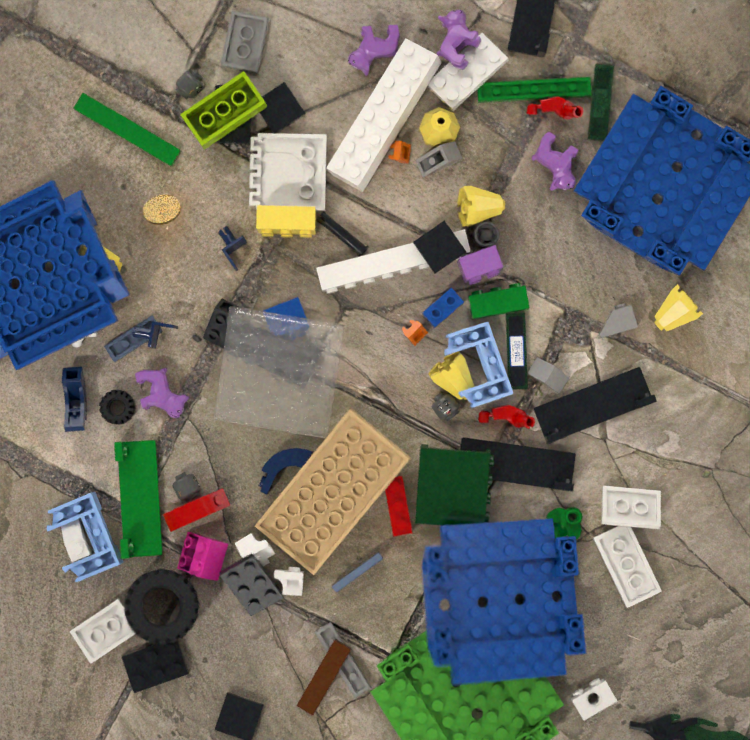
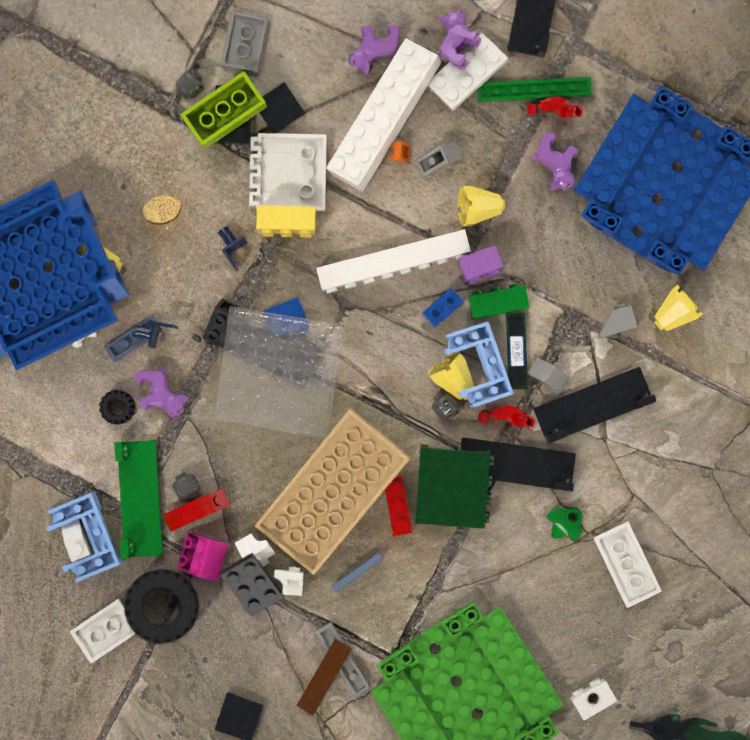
dark blue arch [62,366,87,432] -> none
green tile [73,93,181,167] -> none
black plate [122,640,189,693] -> none
dark blue arch [259,448,313,495] -> none
black pin [316,211,369,257] -> none
orange tile [402,320,428,346] -> none
black tile [413,220,466,274] -> none
light yellow cone [419,107,460,148] -> none
blue slope [422,518,586,685] -> none
dark grey wheel [473,222,499,250] -> none
clear green tile [587,64,614,142] -> none
white plate [601,486,661,529] -> none

